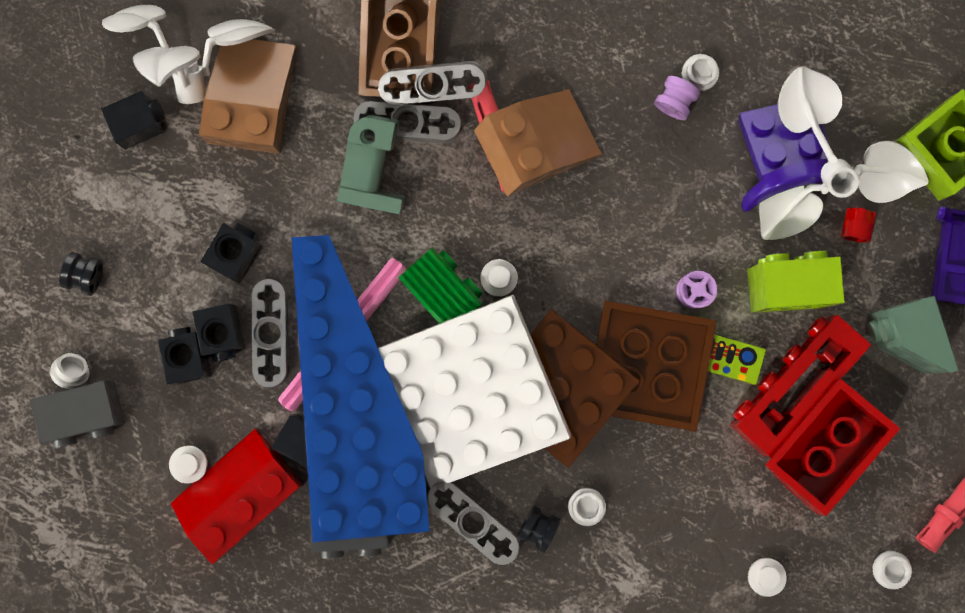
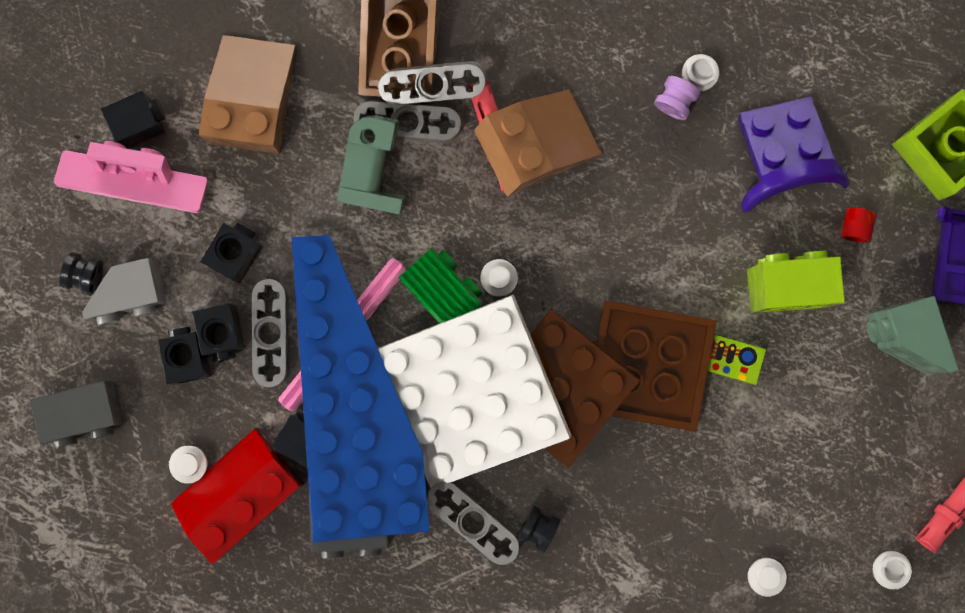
white plate [50,353,89,389] -> none
white plant [102,5,275,104] -> none
white plate [568,488,606,526] -> none
lavender wheel [676,271,717,310] -> none
red brick [730,314,871,458] -> none
white plant [759,66,928,240] -> none
red slope [765,378,901,516] -> none
none -> bright pink bracket [54,141,208,213]
none -> light grey slope [82,258,167,326]

